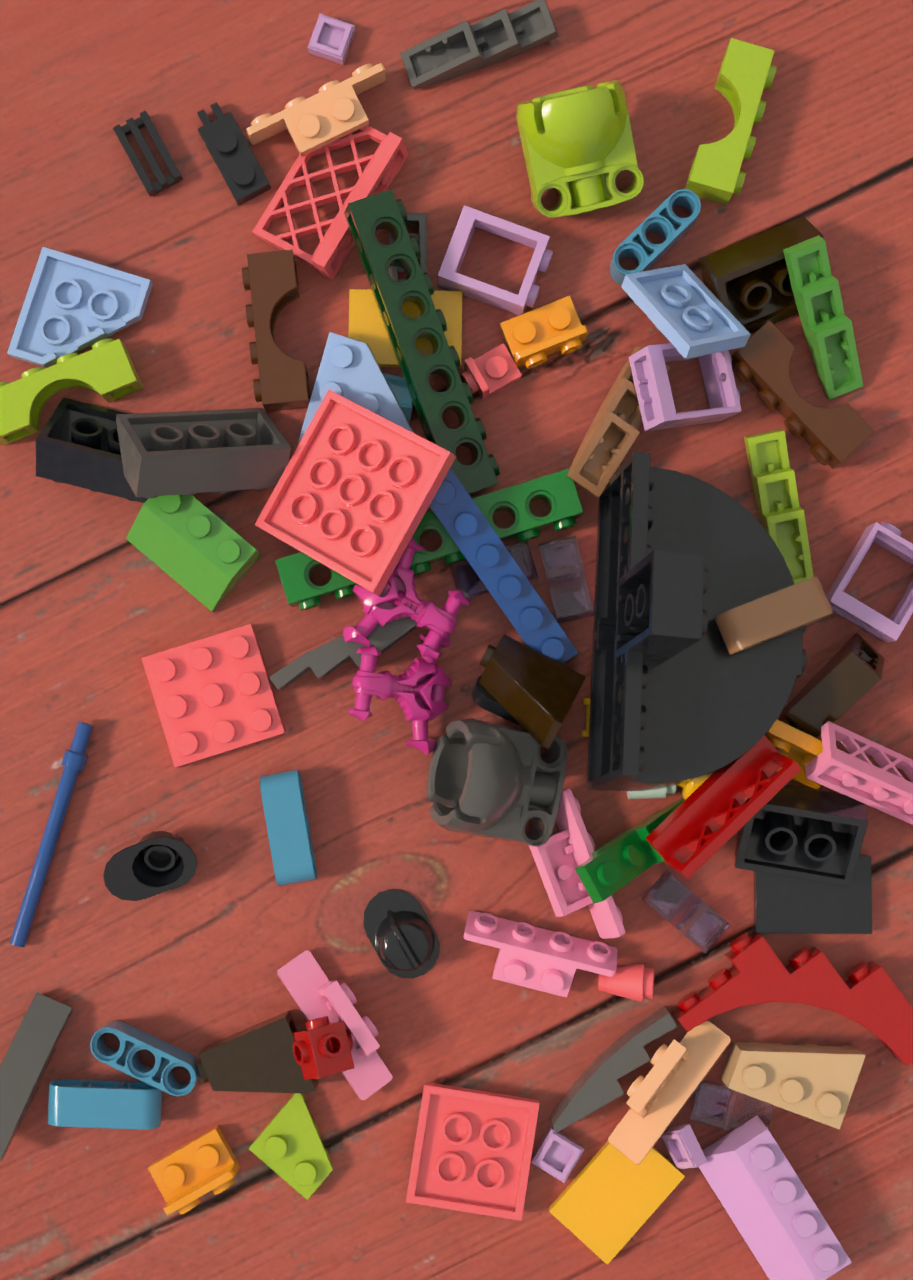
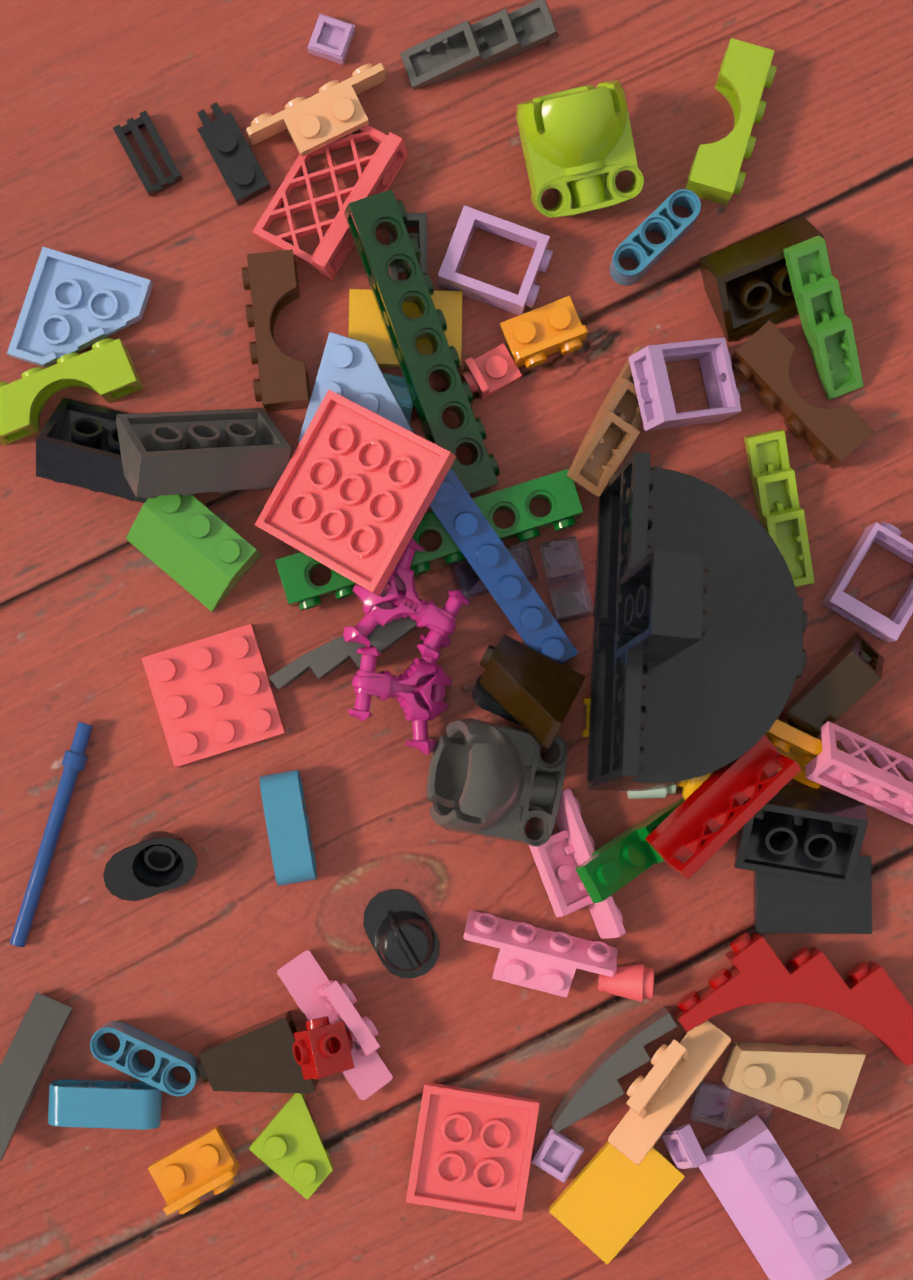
light blue plate [621,264,751,359] -> none
slope [642,870,730,953] -> none
medium nougat beam [714,576,833,655] -> none

